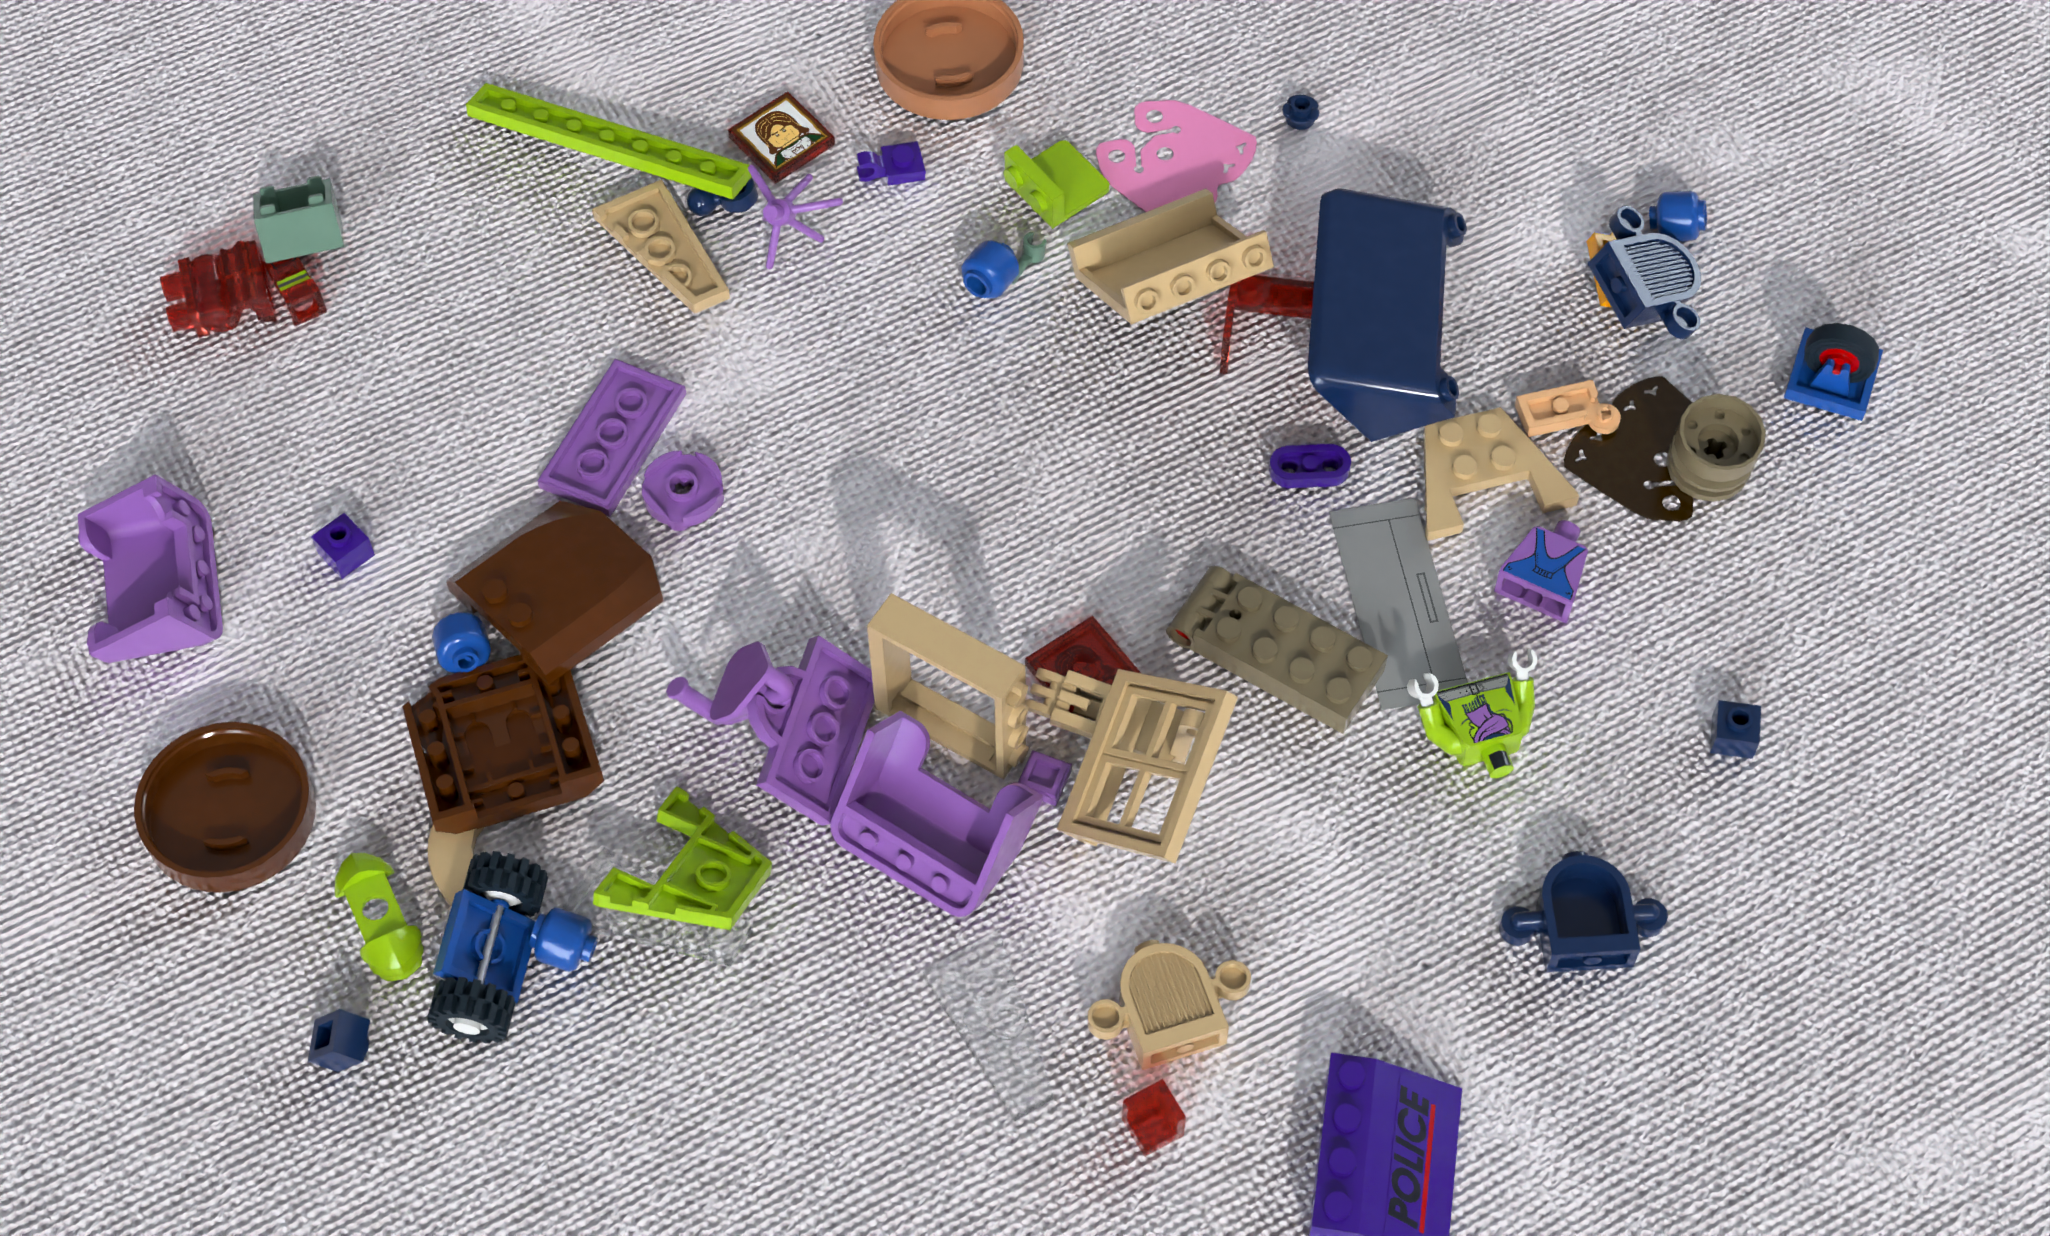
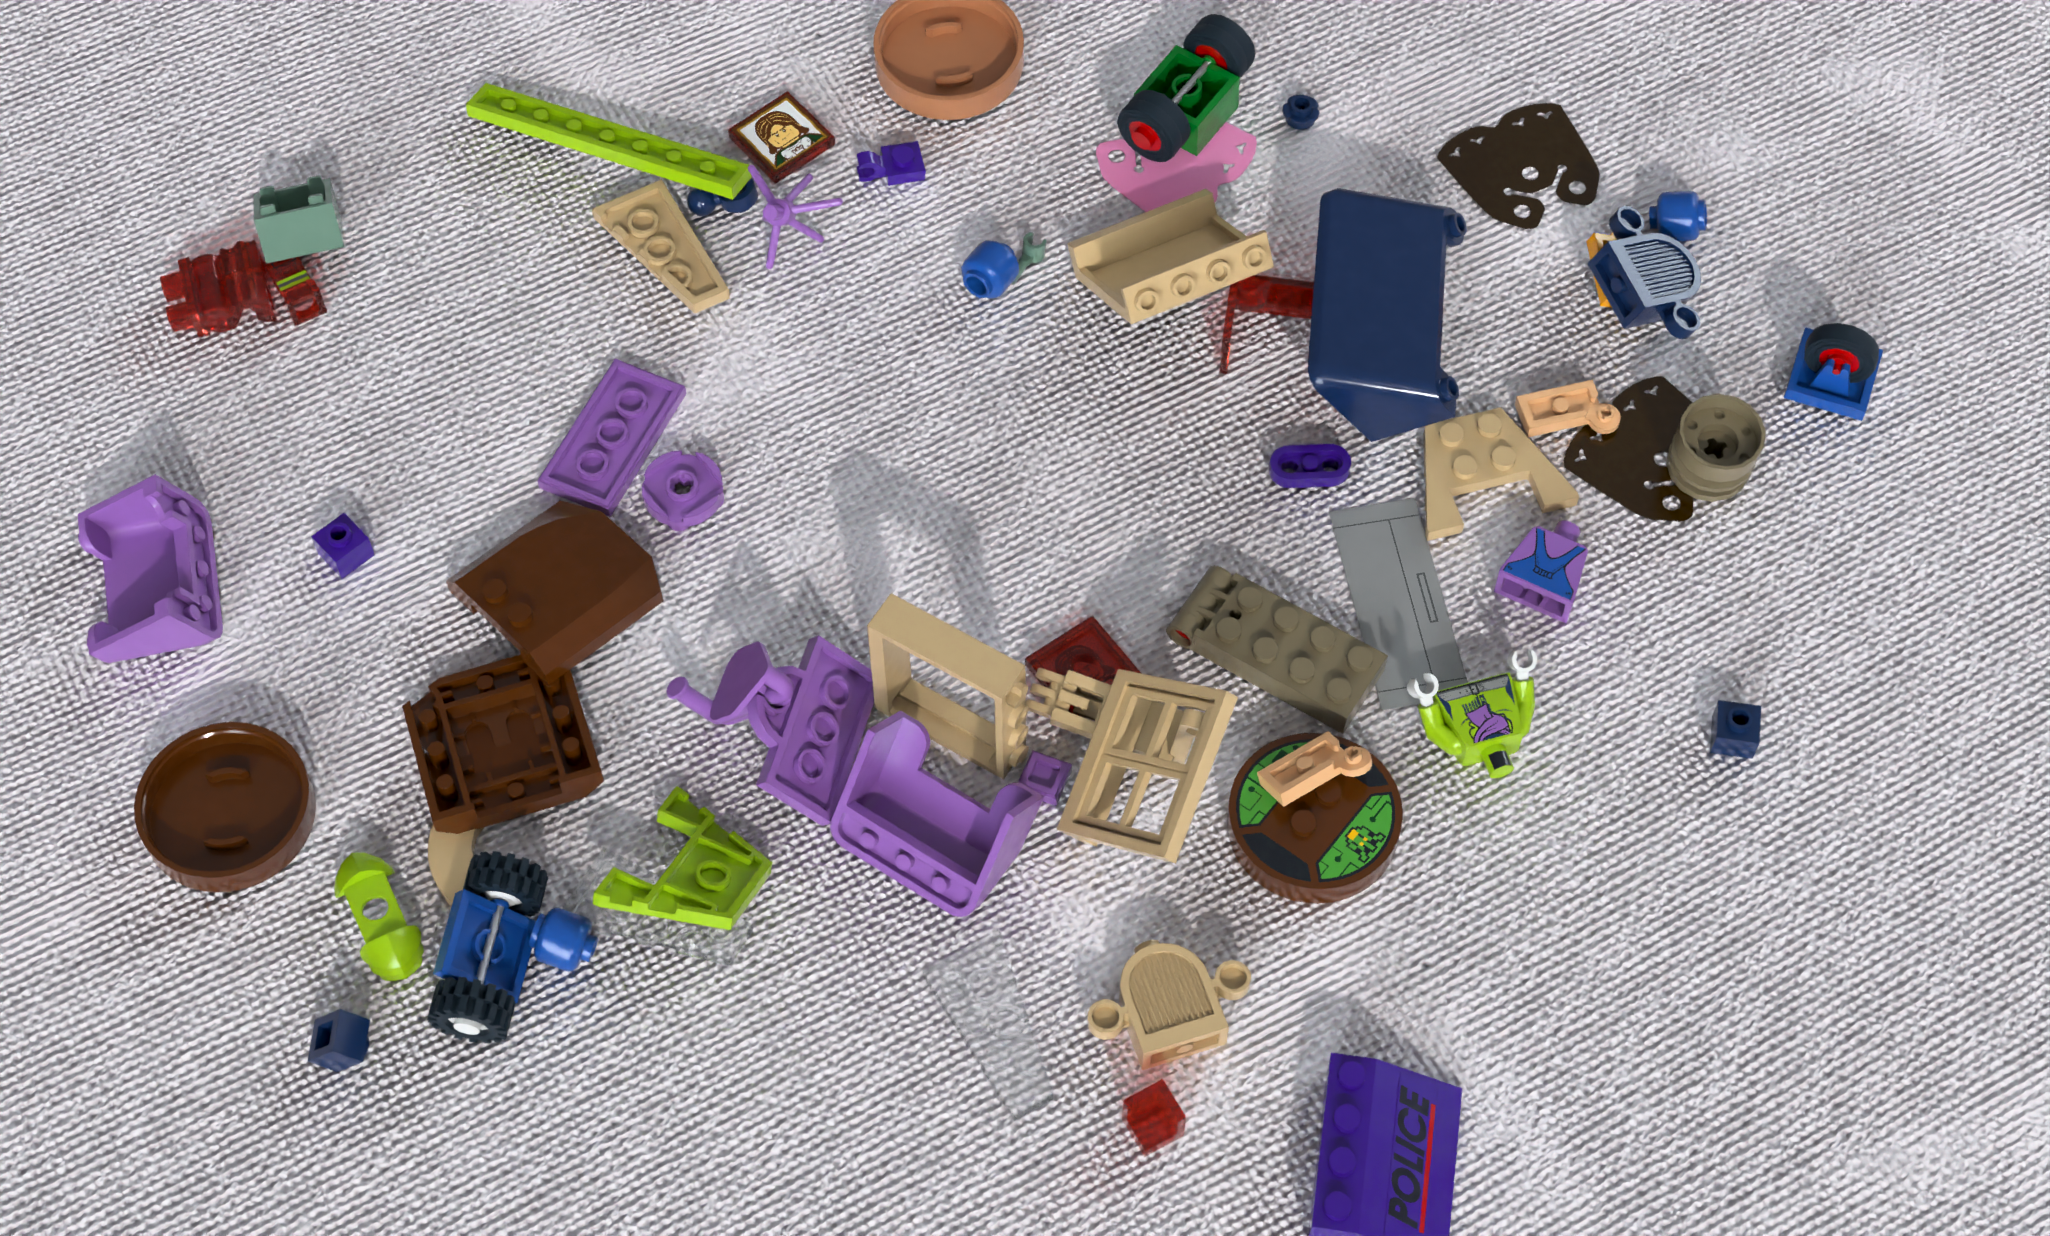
blue head [432,612,491,674] -> none
lime bracket [1003,140,1110,229] -> none
dark blue piece [1499,851,1668,973] -> none
none -> brick [1117,14,1255,162]
none -> piece [1227,733,1403,904]
none -> light nougat hinge [1257,731,1372,807]
none -> dark brown piece [1437,103,1600,229]

